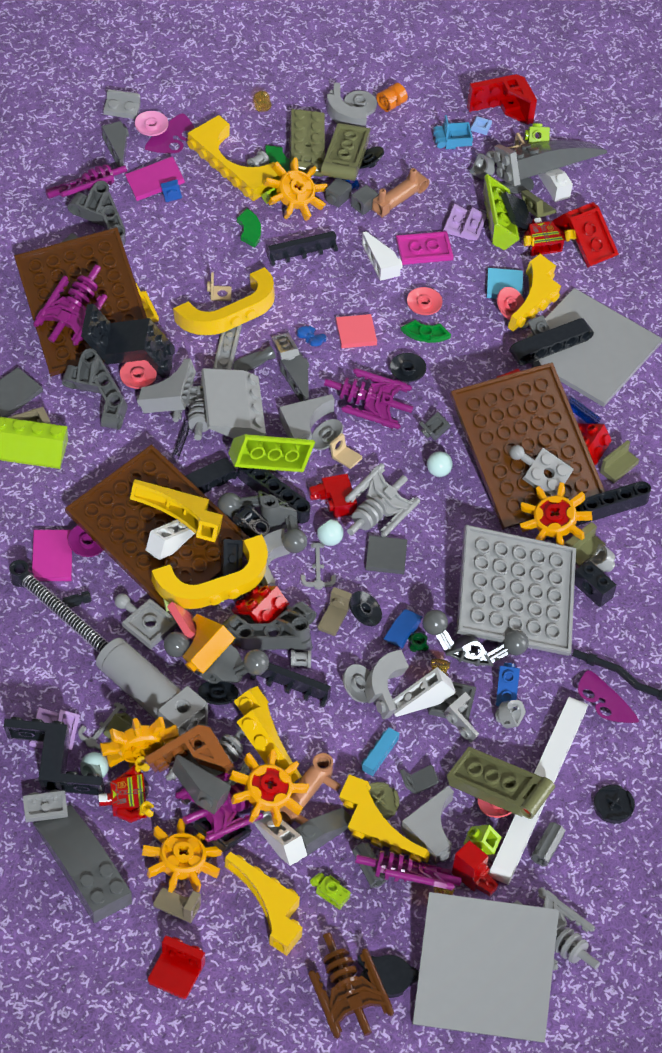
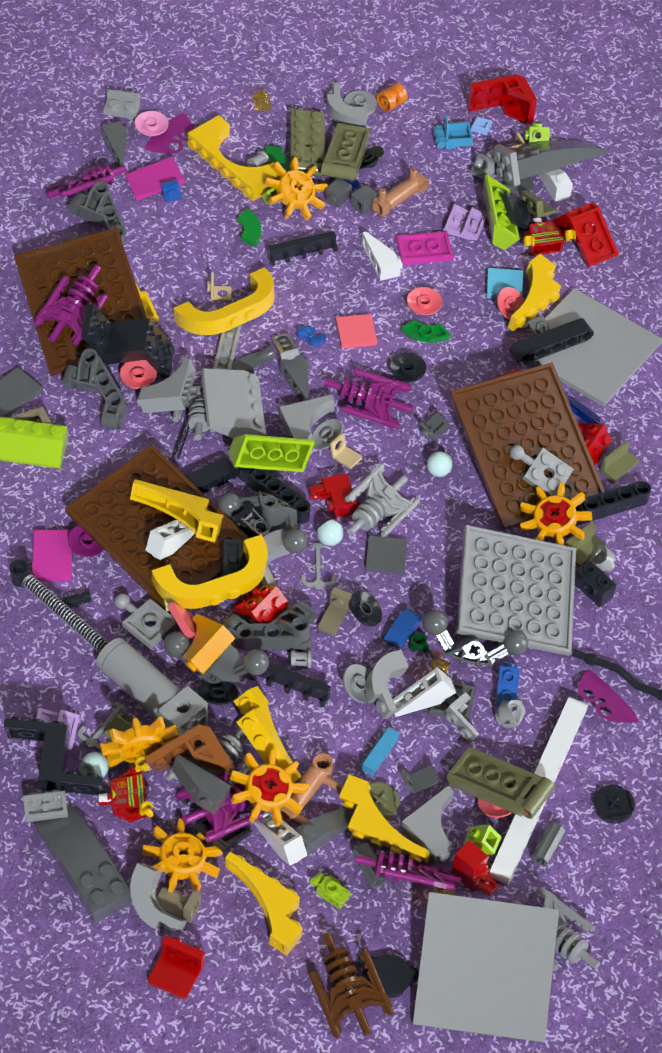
none -> light grey arch [130,863,187,932]

